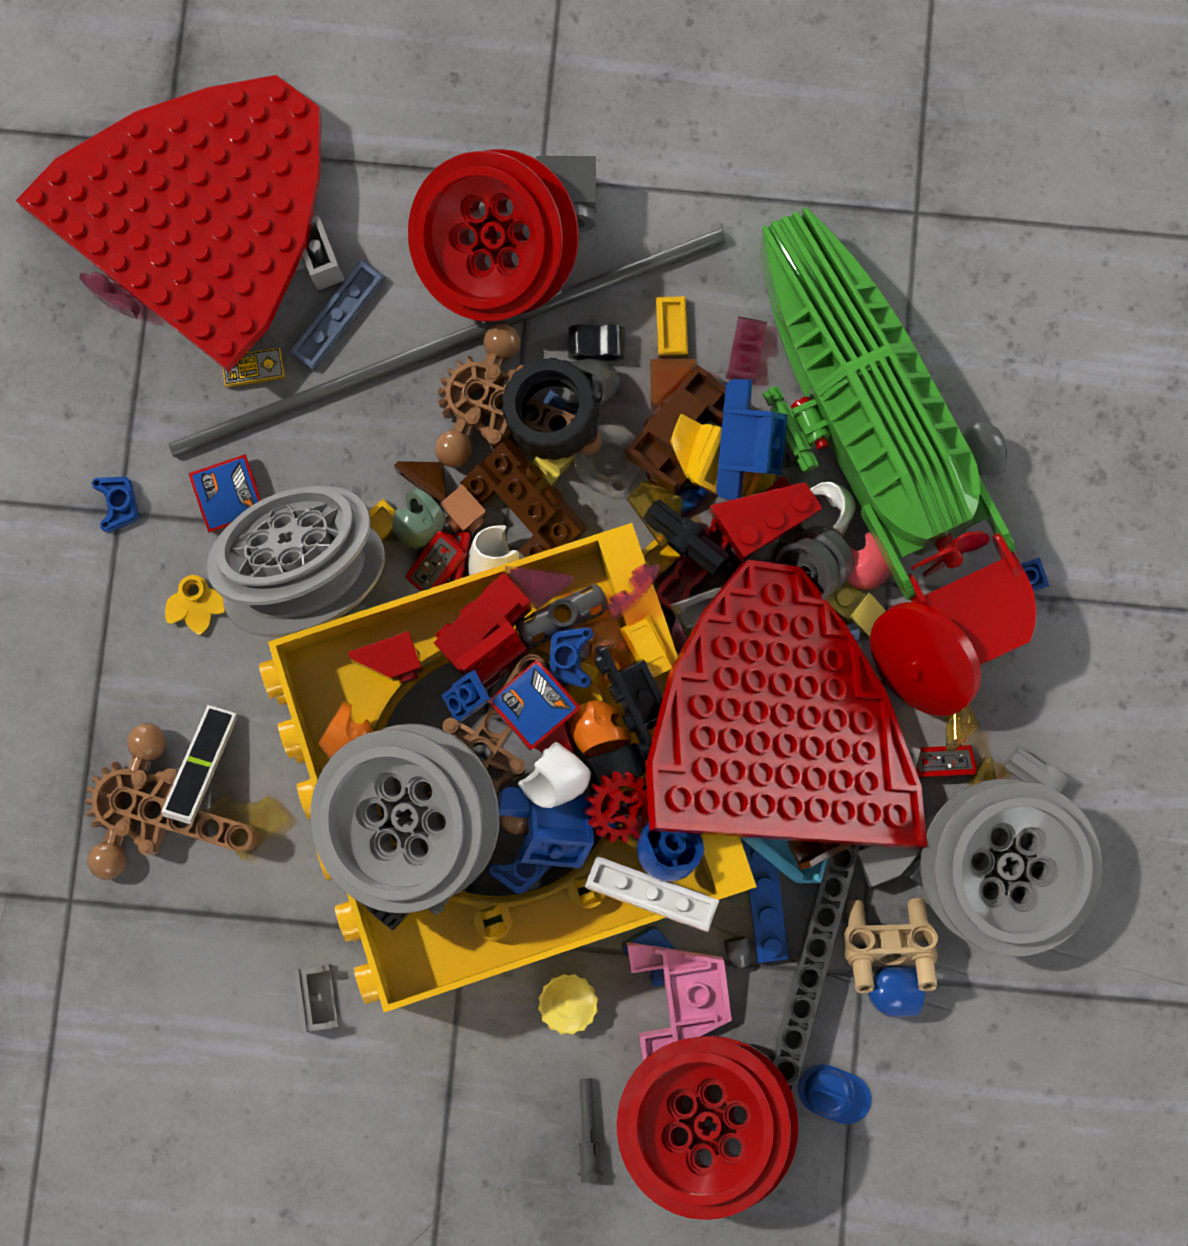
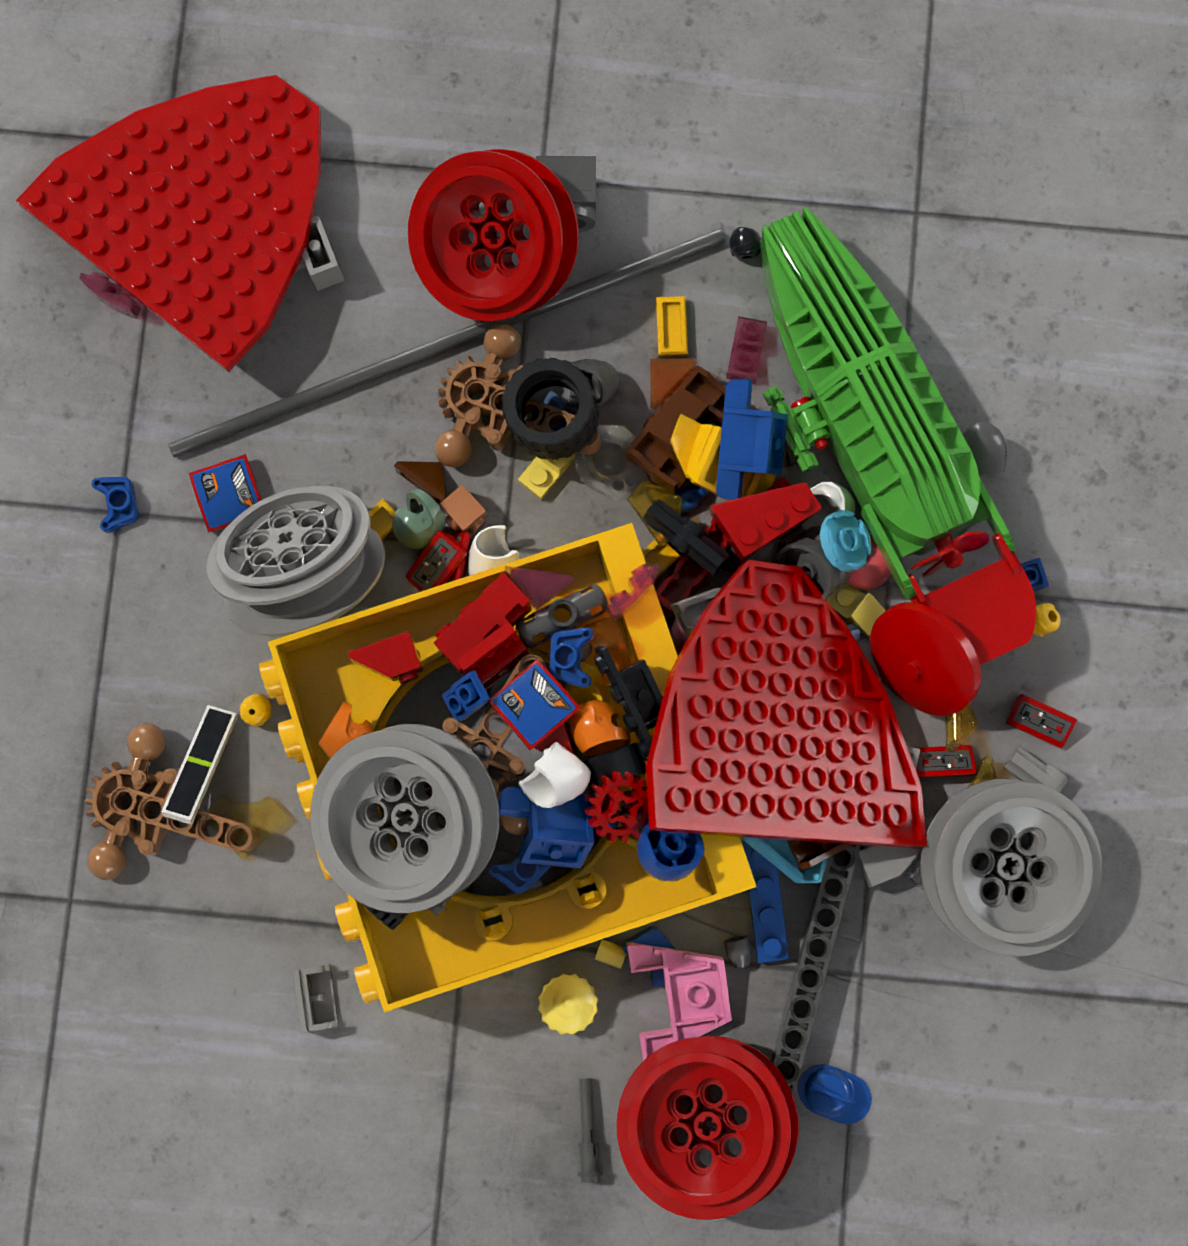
yellow plate [165,575,225,635] -> none
tile [222,348,285,388] -> none
sand blue tile [289,260,385,372] -> none
reddish brown bracket [460,439,588,557] -> none
black axle [568,324,625,361] -> none
white tile [585,856,719,933] -> none
yellow tile [619,614,674,682] -> none
tan piece [844,898,938,994] -> none
blue piece [868,966,925,1018] -> none
none -> yellow piece [239,693,273,727]
none -> light yellow hinge [594,939,626,969]
none -> black piece [730,227,761,259]
none -> medium azure tile [820,510,872,572]
none -> slope [1005,694,1077,749]
none -> yellow piece [1033,603,1061,637]

